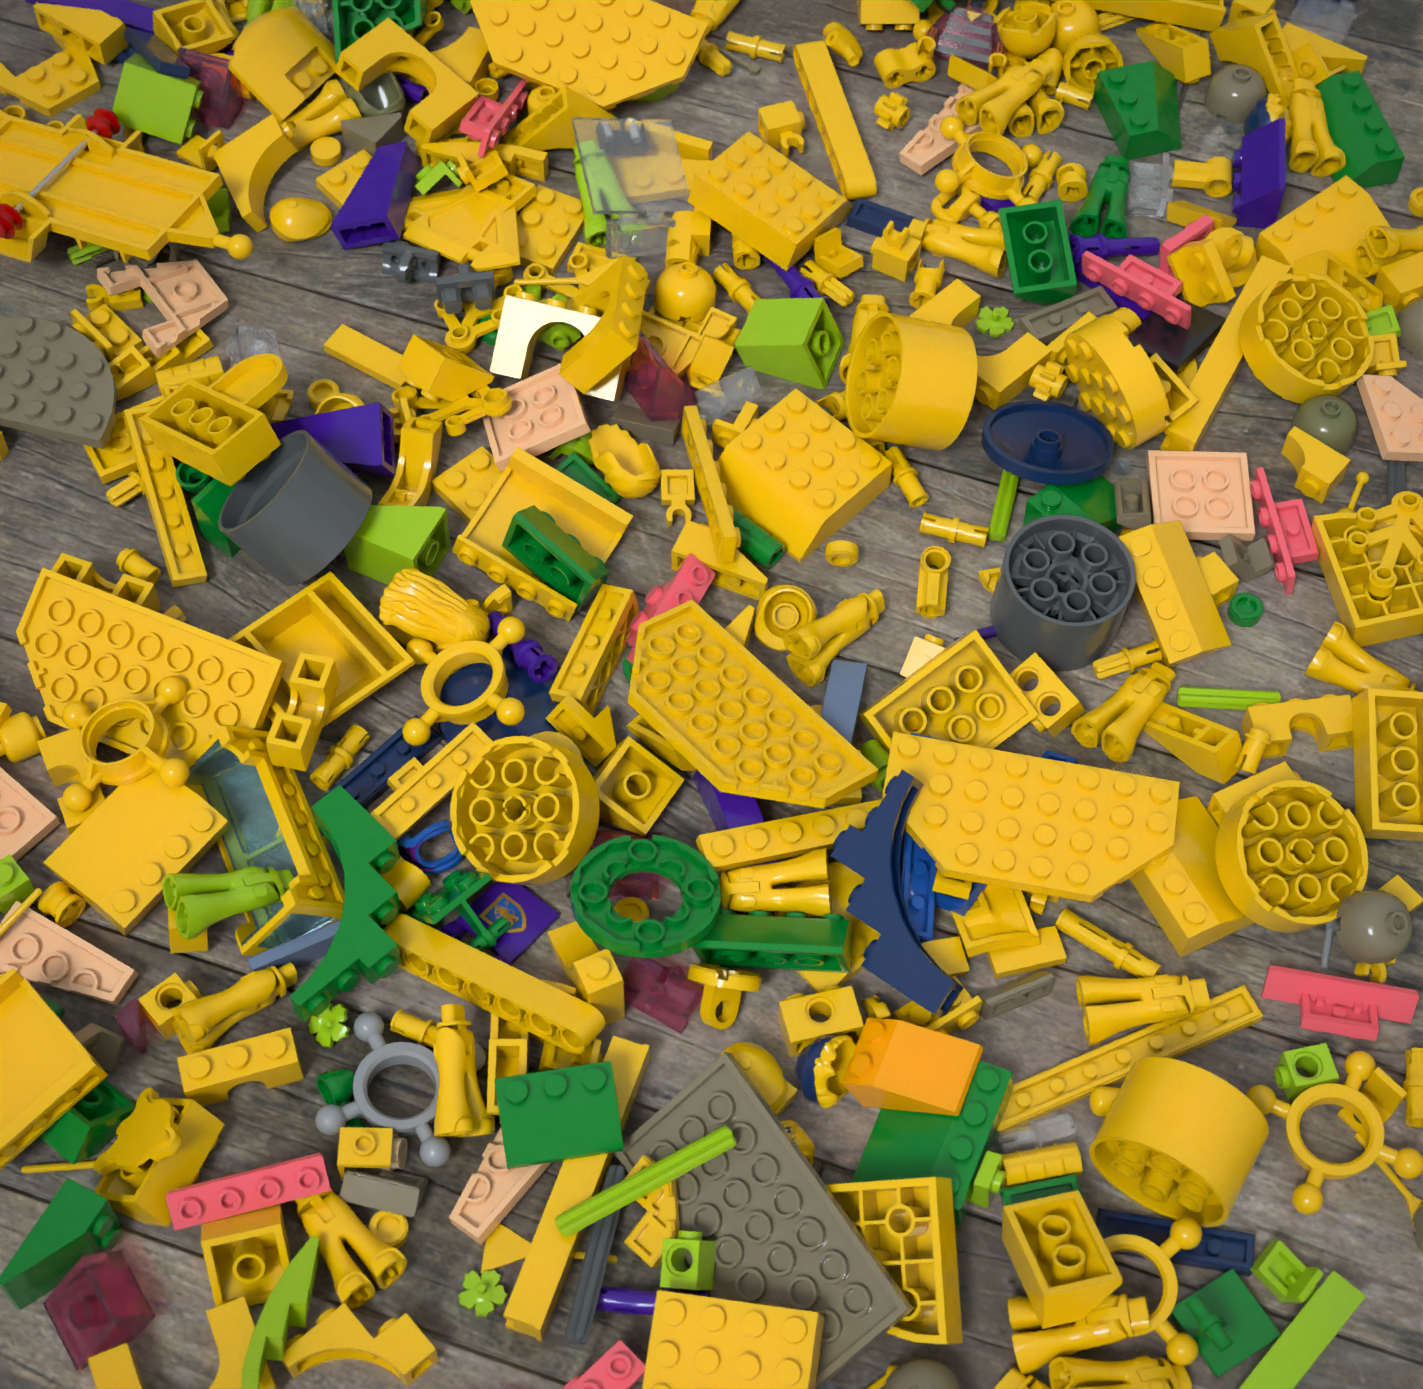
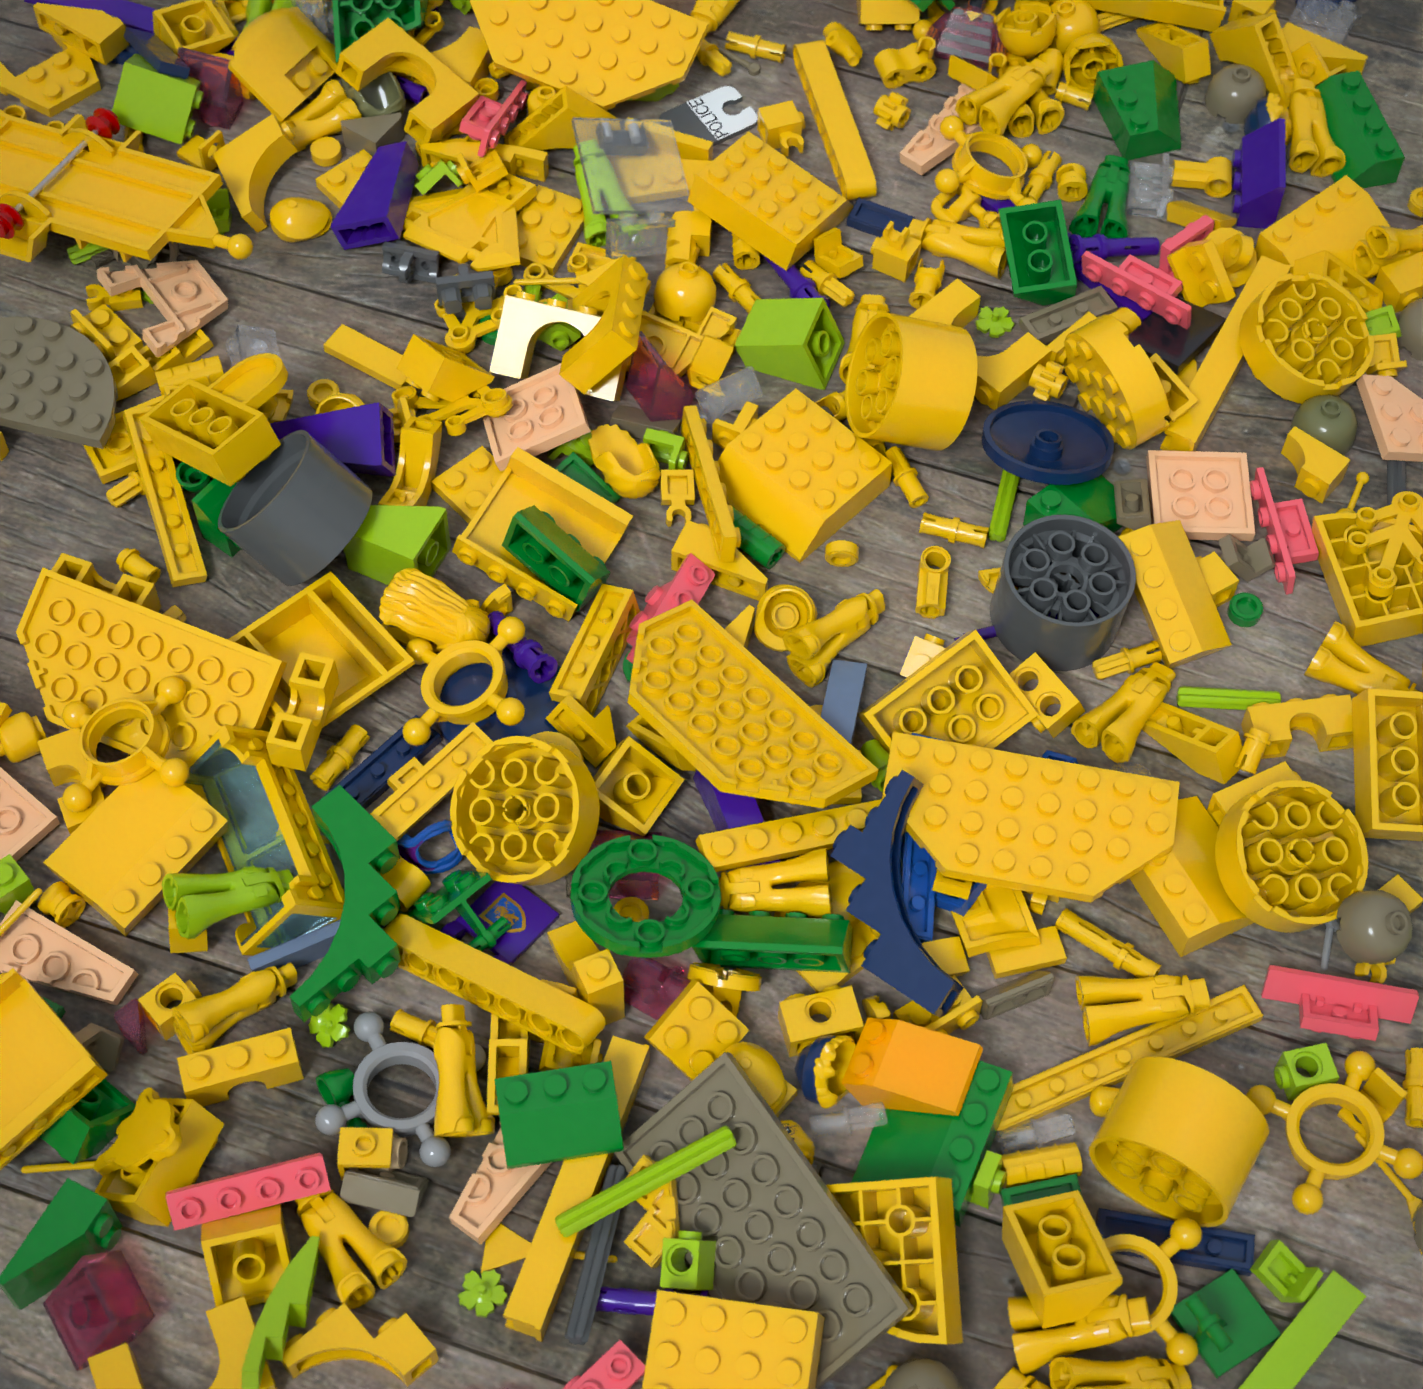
none -> lime bracket [643,428,689,470]
none -> yellow plate [644,979,749,1082]
none -> piece [659,86,757,146]
none -> clear axle [809,1102,888,1140]

